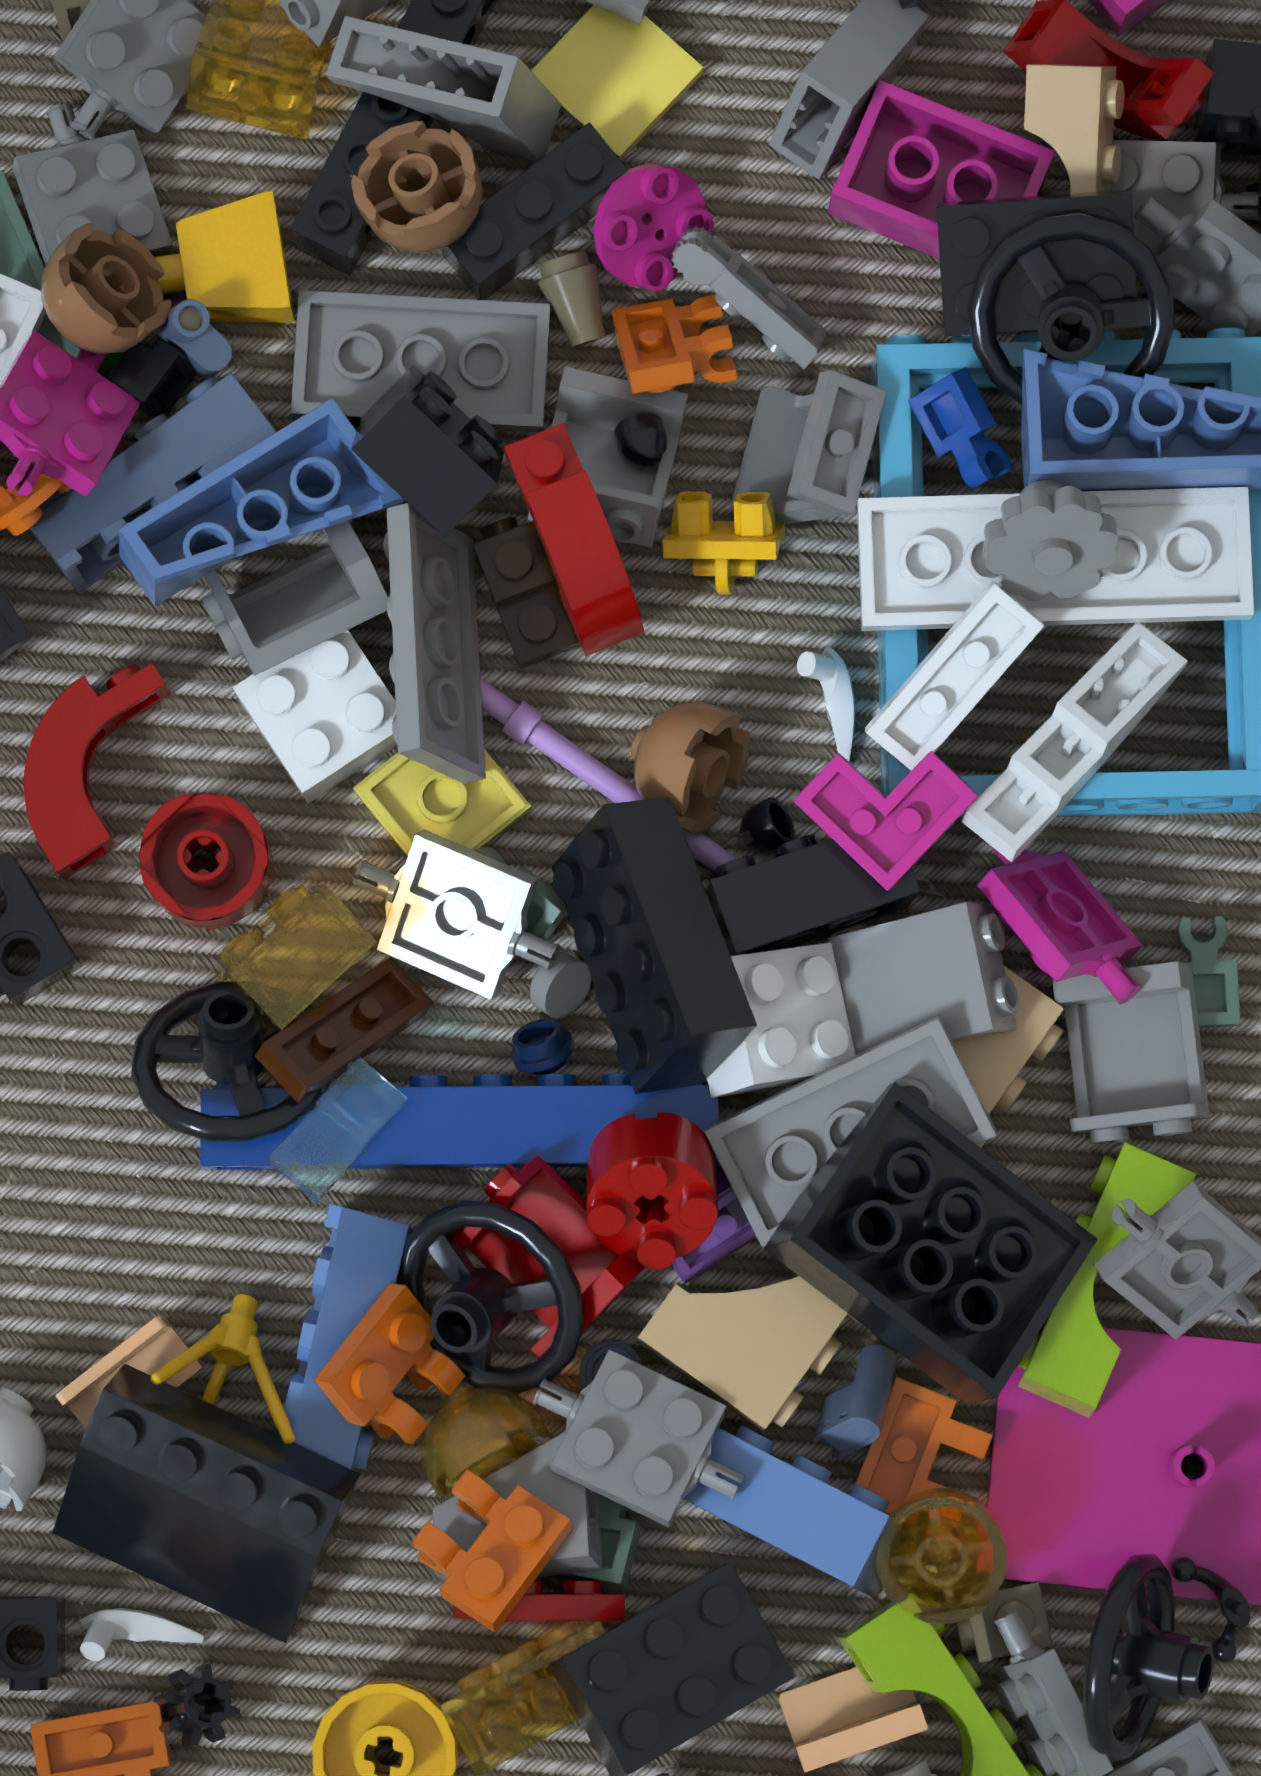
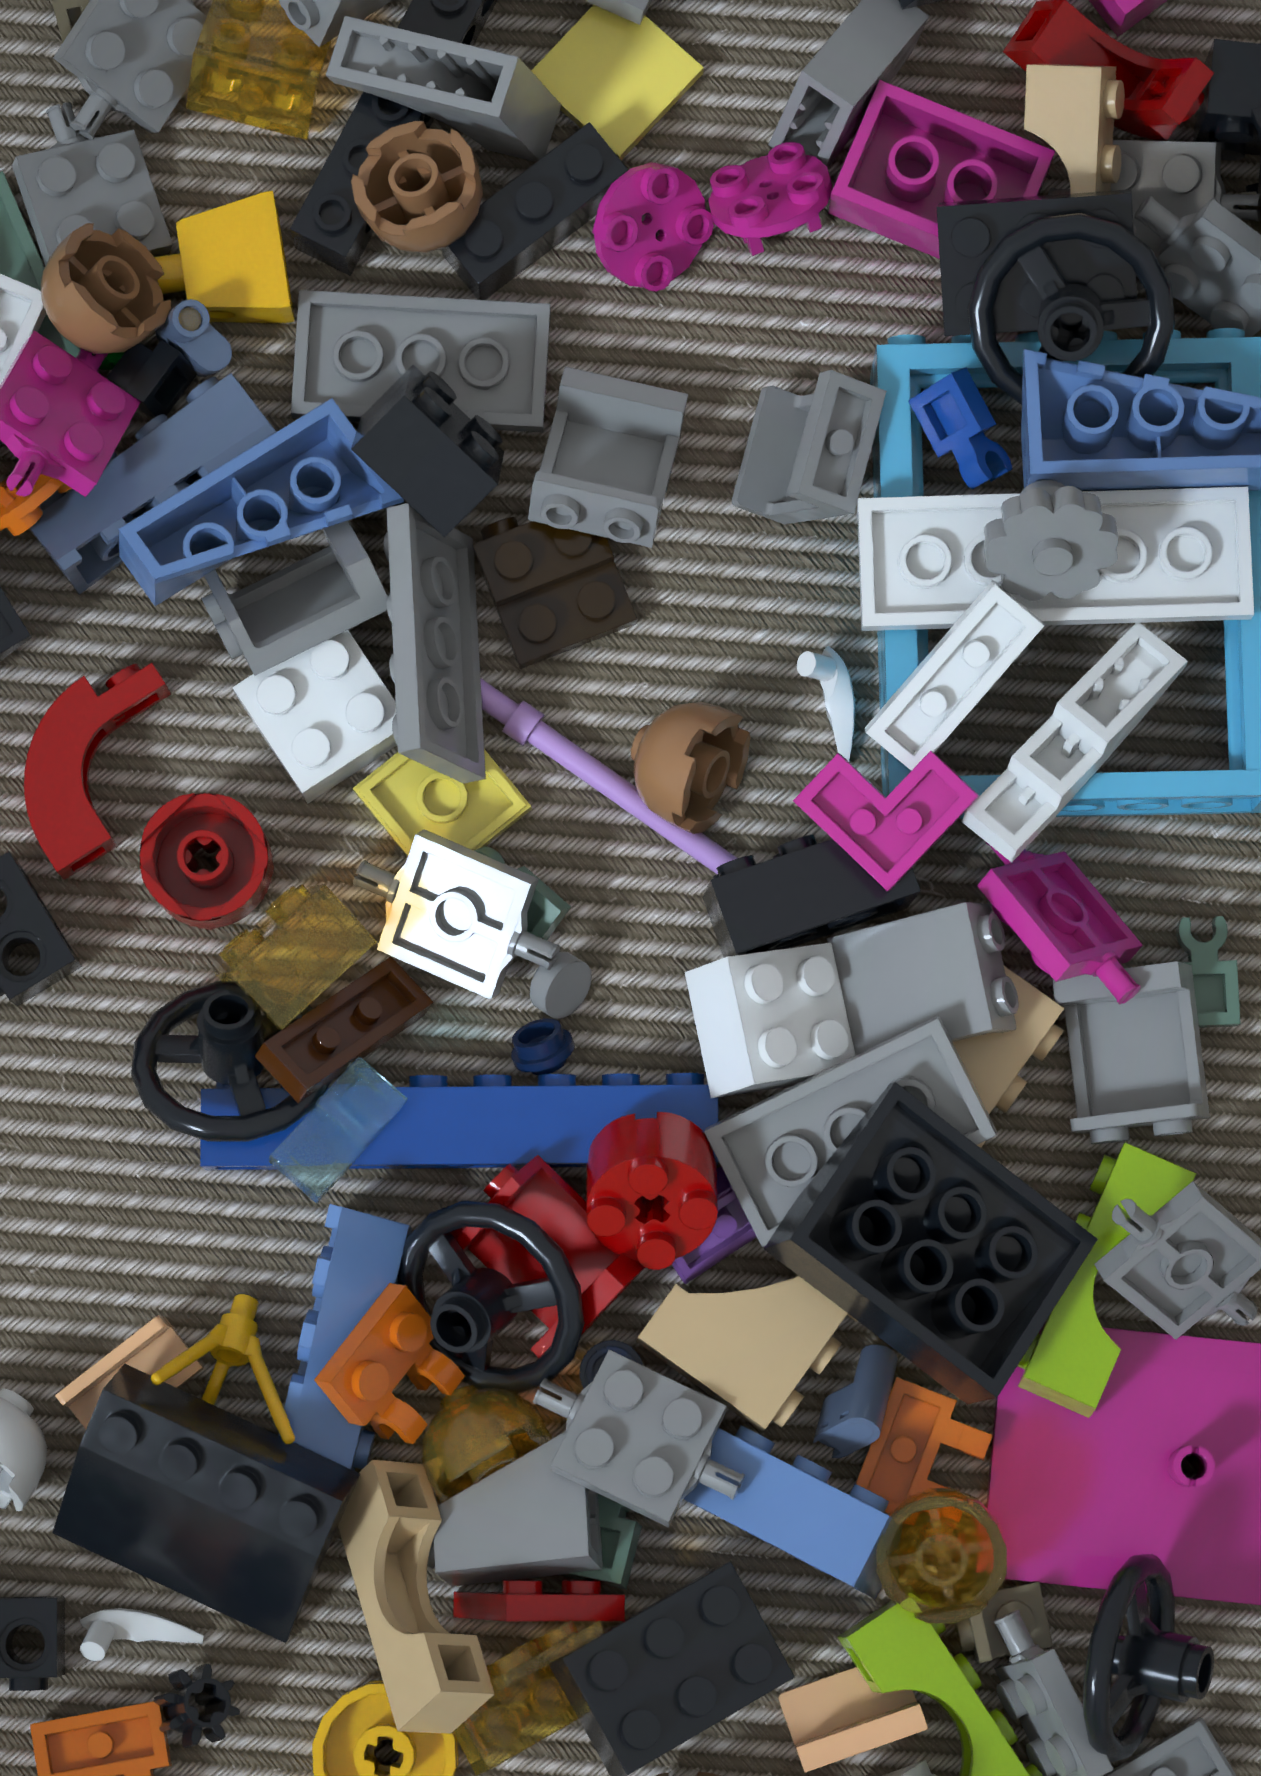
orange plate [412,1469,573,1633] -> none
red arch [504,423,644,657] -> none
dark tan cone [537,250,607,348] -> none
black brick [551,797,757,1094] -> none
orange plate [611,294,738,394] -> none
black hinge [614,413,667,469] -> none
yellow hips [662,491,786,595] -> none
light grey hinge [671,226,826,369] -> none
black hinge [740,797,795,853] -> none
black piece [1171,1557,1250,1663] -> none
none -> tan arch [338,1460,495,1734]
none -> dark pink plate [708,142,833,256]

